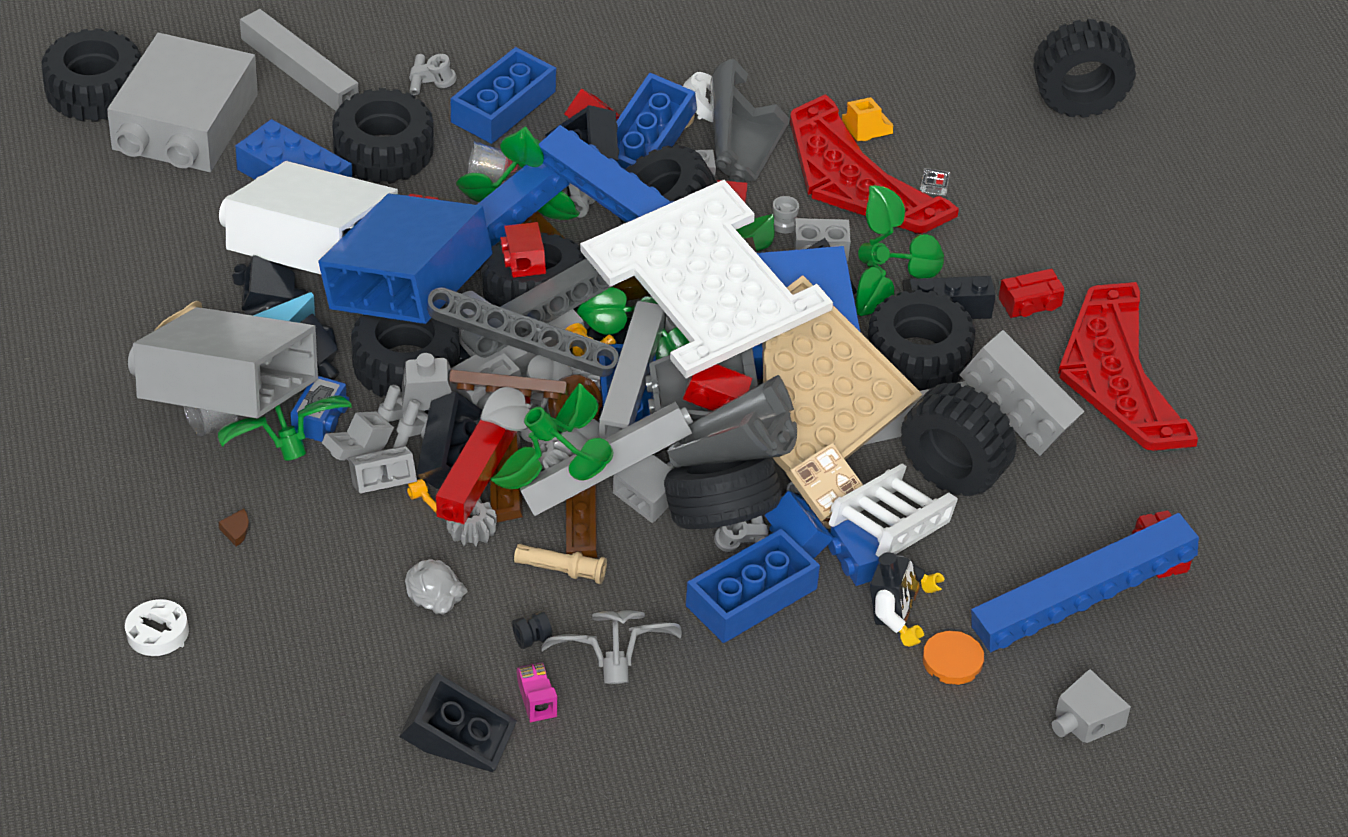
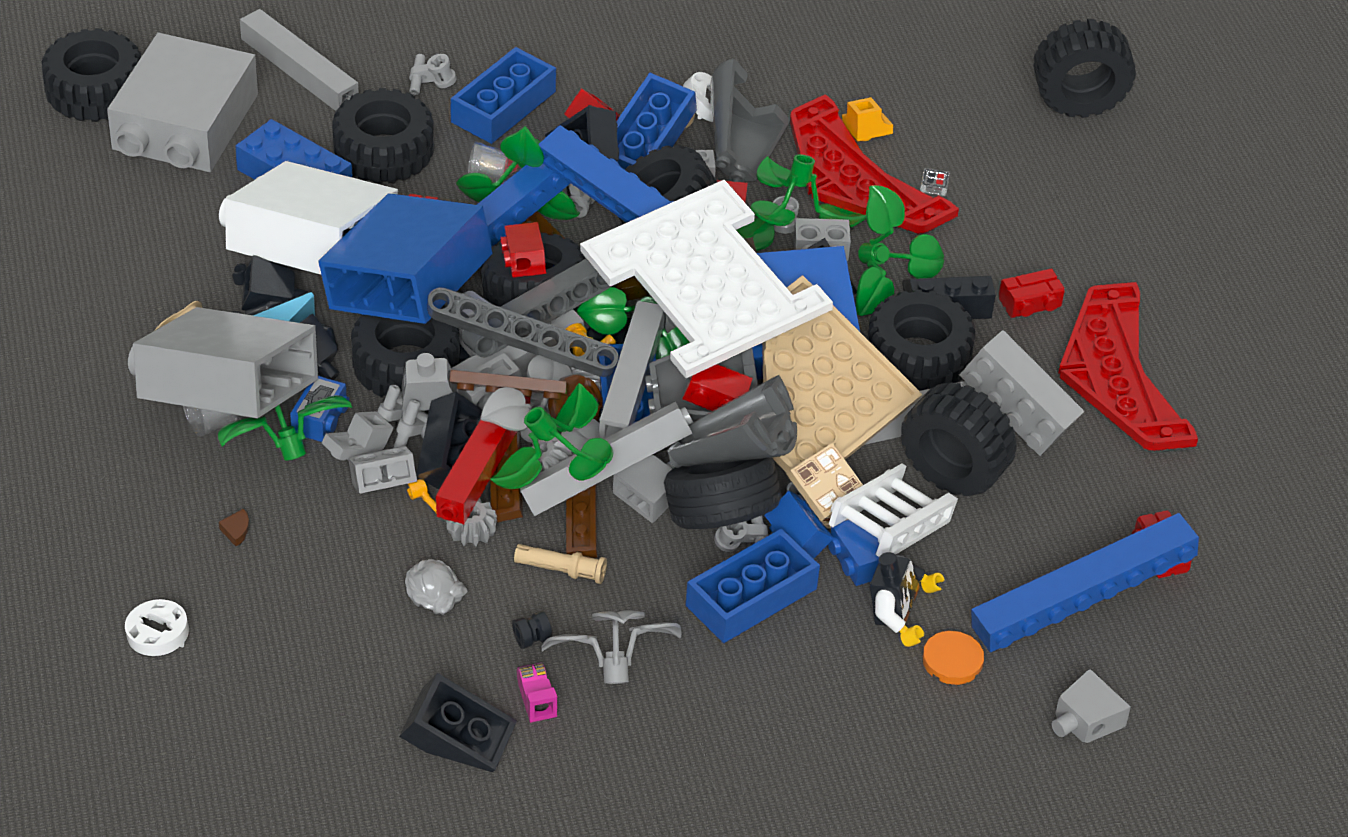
none -> green plant [750,154,866,227]

